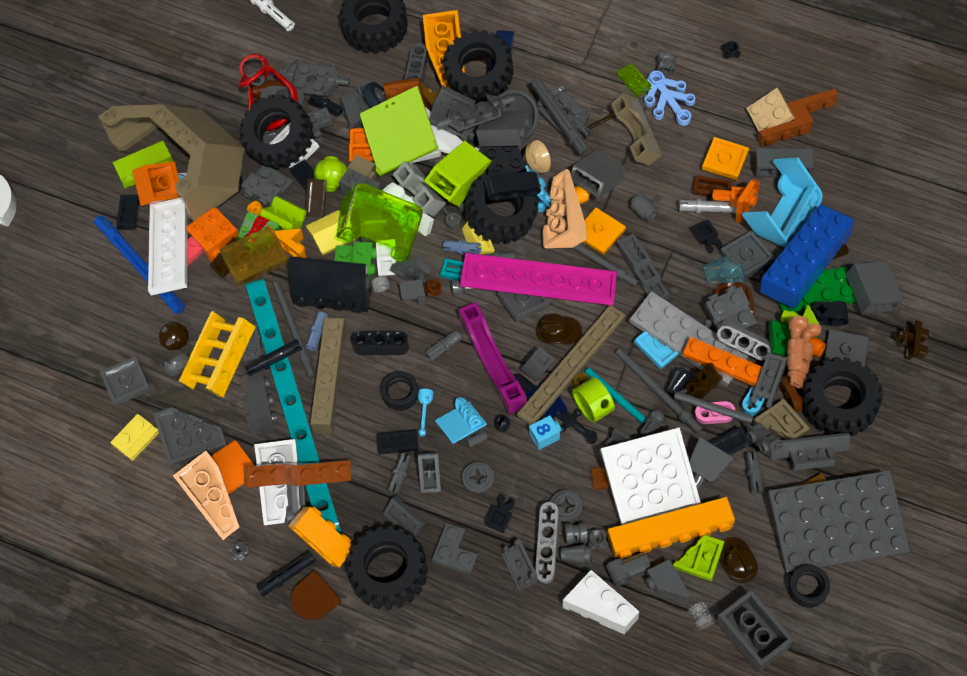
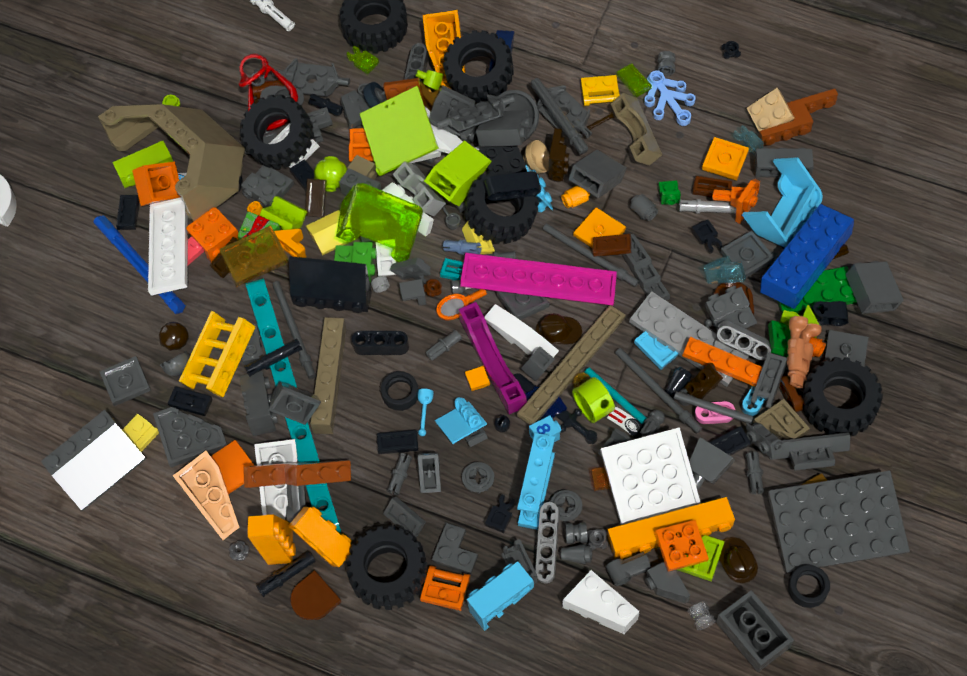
sand blue pin [305,311,329,351] -> none
light nougat wedge [543,169,587,249] -> none
dark brown hips [896,320,929,360] -> none
none -> slope [41,410,146,511]
none -> lime plate [162,95,180,107]
none -> black plate [168,386,213,417]
none -> light orange wedge [248,514,296,565]
none -> dark grey slope [268,381,321,425]
none -> clear neon green plate [347,46,379,74]
none -> lime piece [415,70,444,90]
none -> orange plate [420,565,471,611]
none -> orange piece [436,289,487,320]
none -> light orange tile [465,366,490,391]
none -> medium azure wedge [467,562,534,631]
none -> white slope [484,304,559,358]
none -> medium azure fence [517,433,555,530]
none -> dark brown plate [549,128,570,182]
none -> yellow plate [581,75,620,106]
none -> reddish brown plate [593,234,631,257]
none -> sticker [607,407,643,439]
none -> orange plate [654,520,709,572]
none -> green bracket [658,180,681,205]
none -> clear light blue plate [733,125,764,155]

